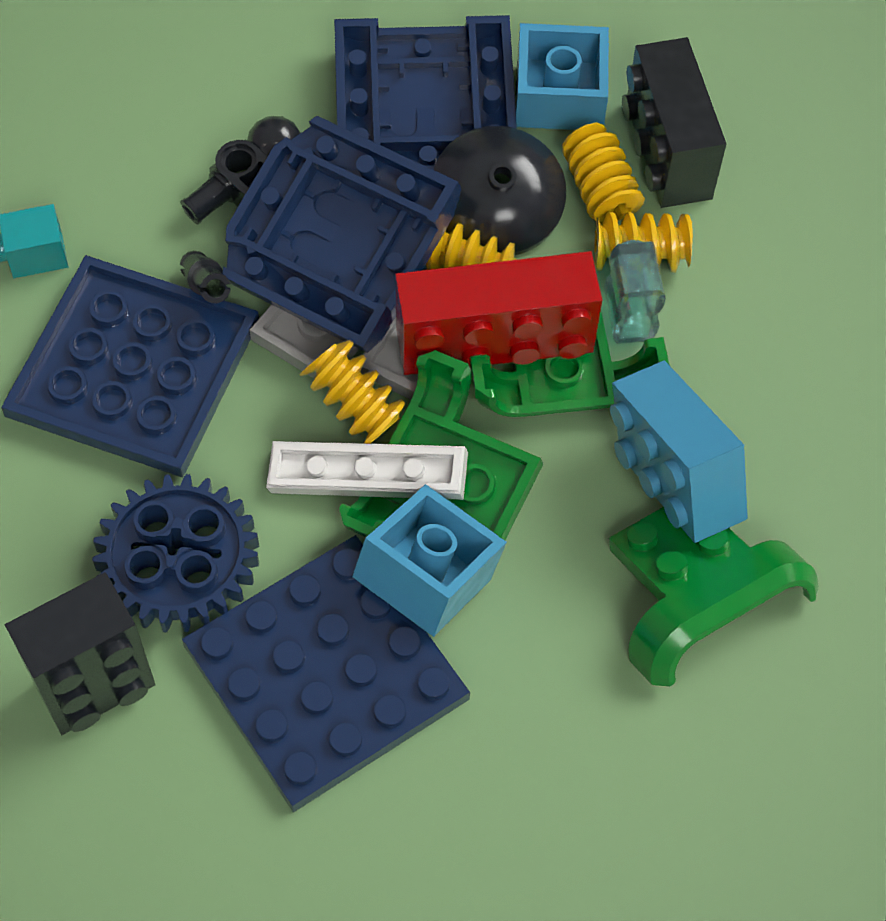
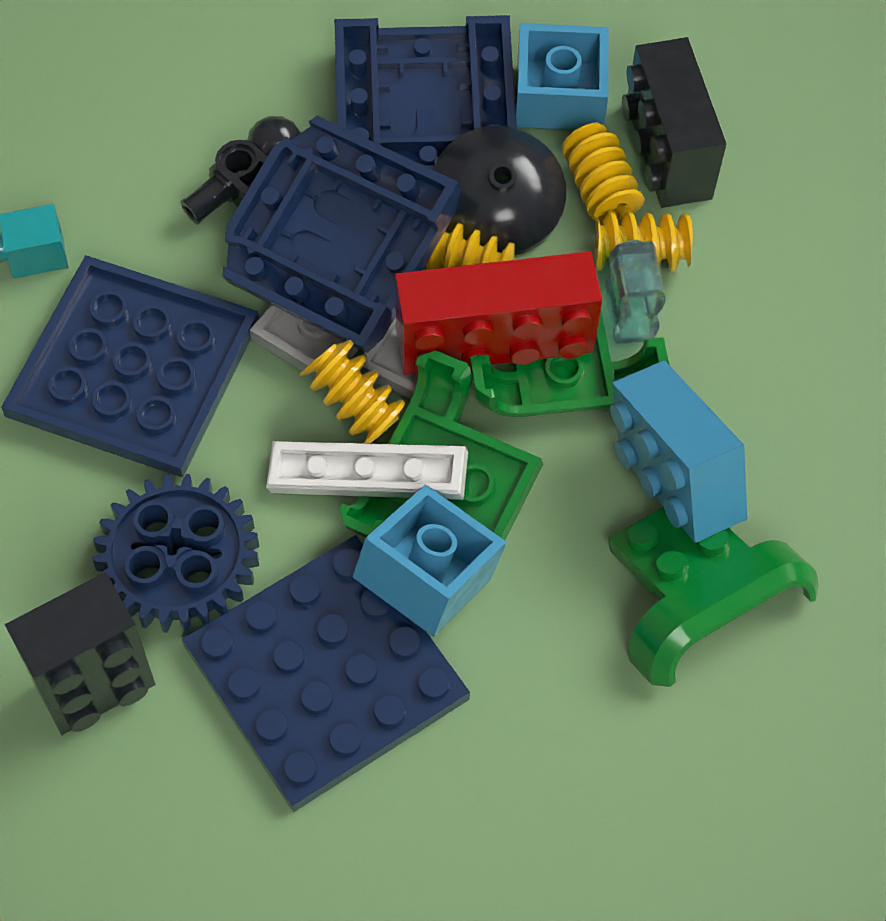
black pin [180,250,231,303] -> none

